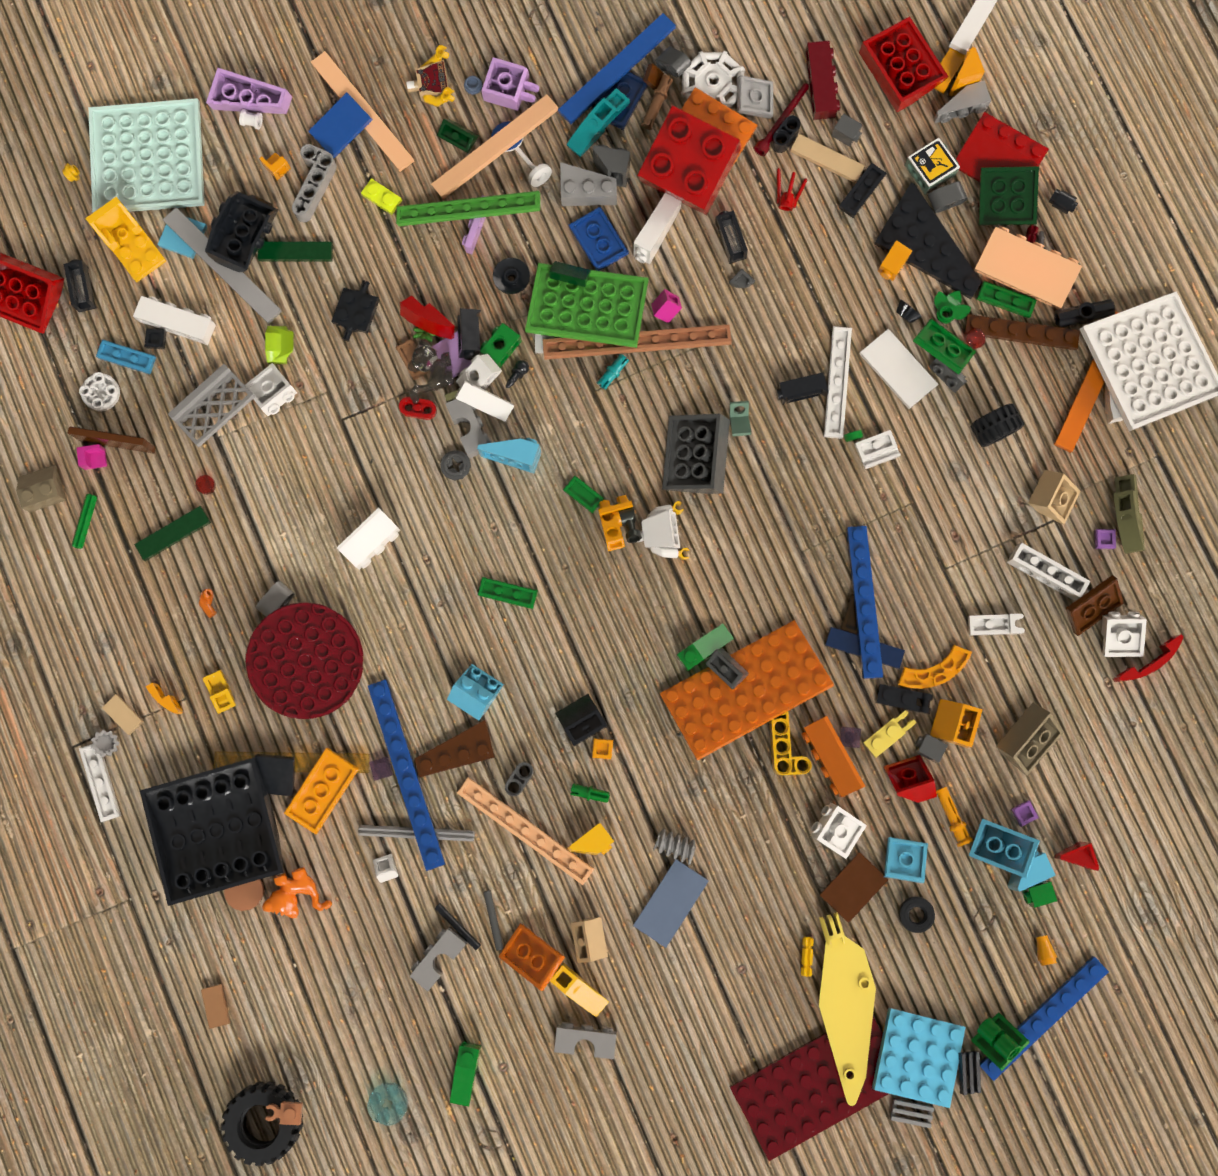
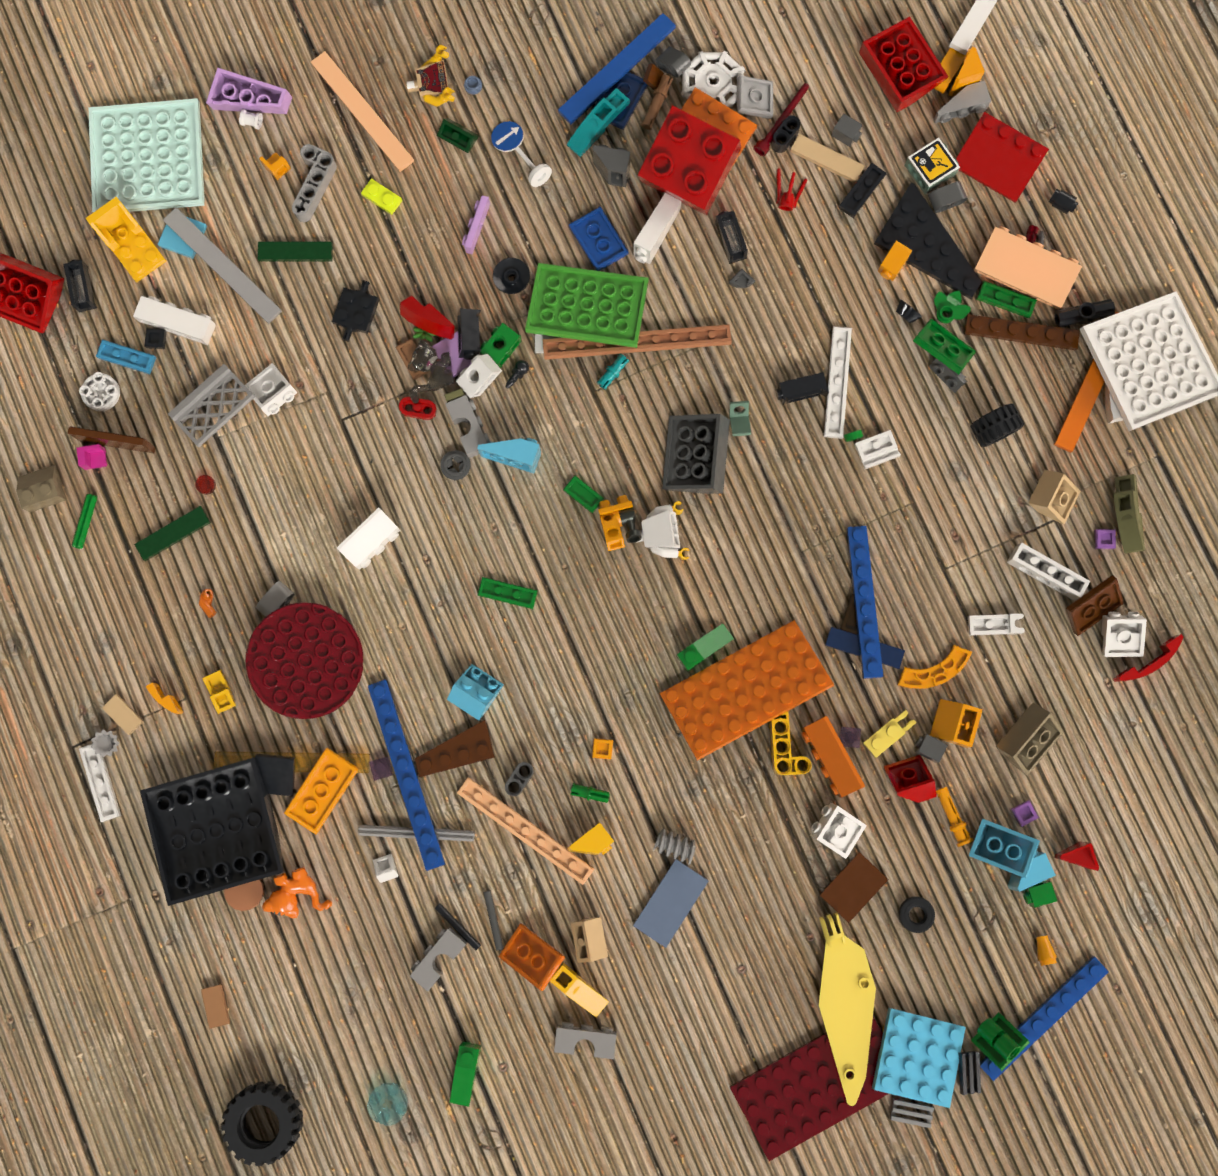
yellow plate [62,163,80,182] -> none
black slope [205,191,279,272] -> none
lime slope [265,326,294,364] -> none
nougat plate [265,1101,303,1125] -> none
blue tile [308,92,373,158] -> none
bright green tile [396,191,540,226] -> none
light nougat tile [431,94,558,199] -> none
white tile [455,380,514,422] -> none
lavender hinge [481,57,539,111] -> none
dark green slope [549,261,591,287] -> none
black slope [555,694,608,747] -> none
light grey wedge [560,162,617,206] -> none
dark pink panel [651,289,682,323] -> none
dark grey slope [705,648,749,689] -> none
yellow axle [801,936,814,977] -> none
dark red brick [805,41,840,120] -> none
white tile [859,329,938,409] -> none
black plate [876,684,933,714] -> none
medium azure tile [884,837,928,883] -> none
clear red tile [966,329,985,349] -> none
dark green plate [979,166,1039,226] -> none

